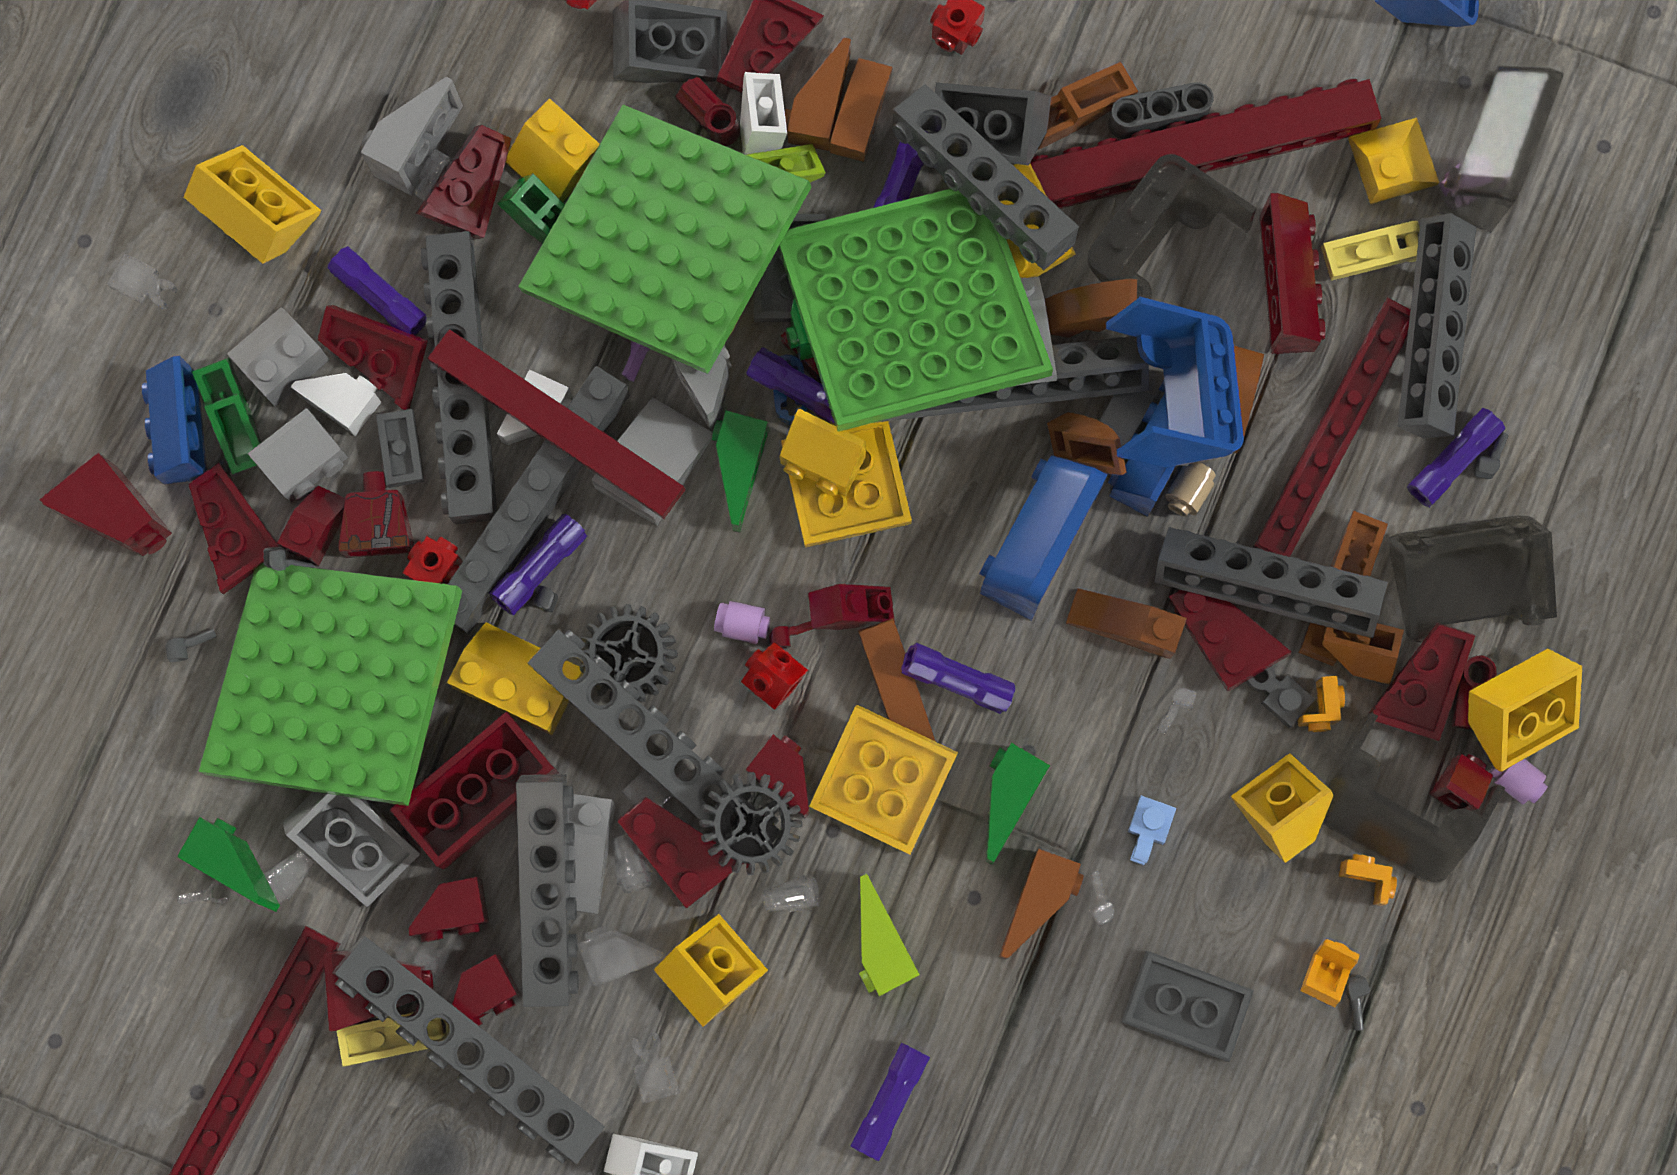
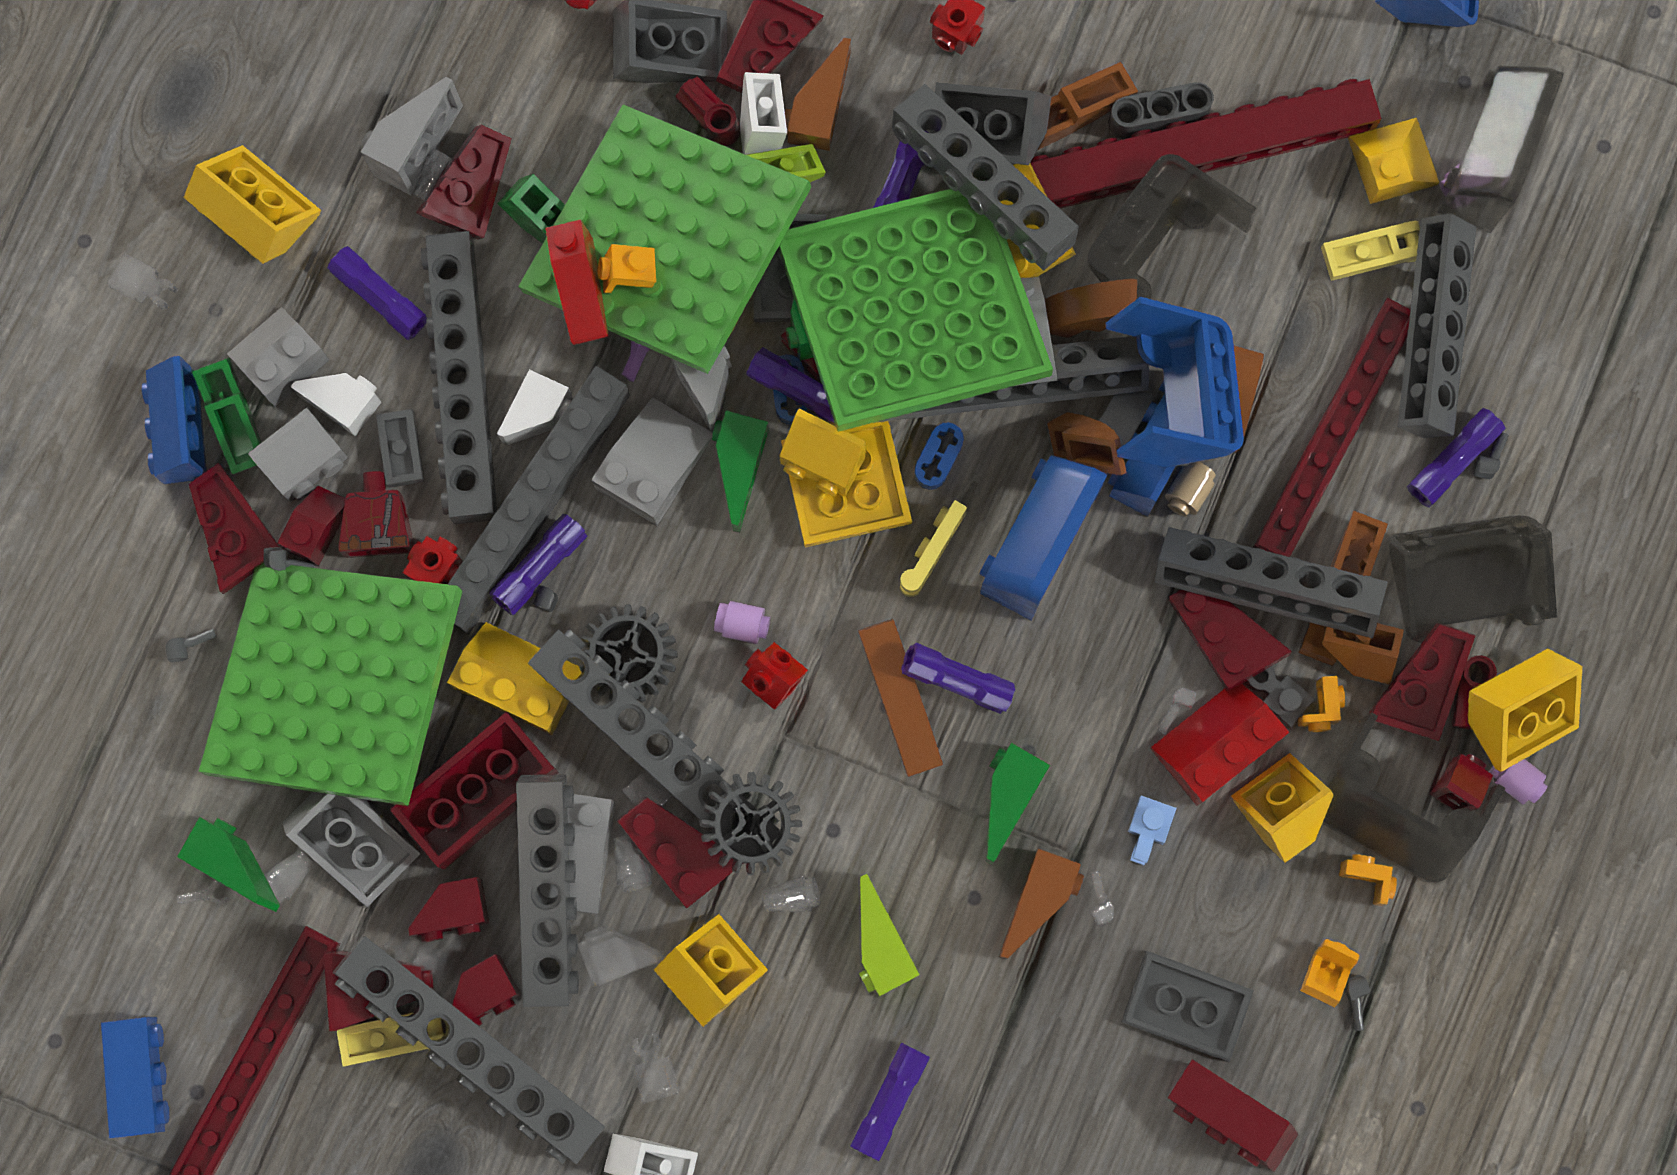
dark red slope [39,452,172,556] -> none
dark red wing [317,305,428,410] -> none
dark red tile [428,329,686,519] -> none
yellow slope [505,98,600,202] -> none
dark red slope [745,734,810,818] -> none
dark red hand [769,621,813,649] -> none
dark red slope [808,584,895,630] -> none
yellow plate [809,705,958,855] -> none
dark orange slope [830,58,893,162] -> none
dark orange slope [1066,588,1187,659] -> none
dark red slope [1259,193,1326,354] -> none
none -> blue brick [101,1017,170,1139]
none -> red slope [545,219,609,345]
none -> light orange bracket [597,244,656,293]
none -> light yellow plate [900,500,967,597]
none -> blue beam [914,422,964,490]
none -> red slope [1150,684,1290,806]
none -> dark red wedge [1167,1059,1298,1172]

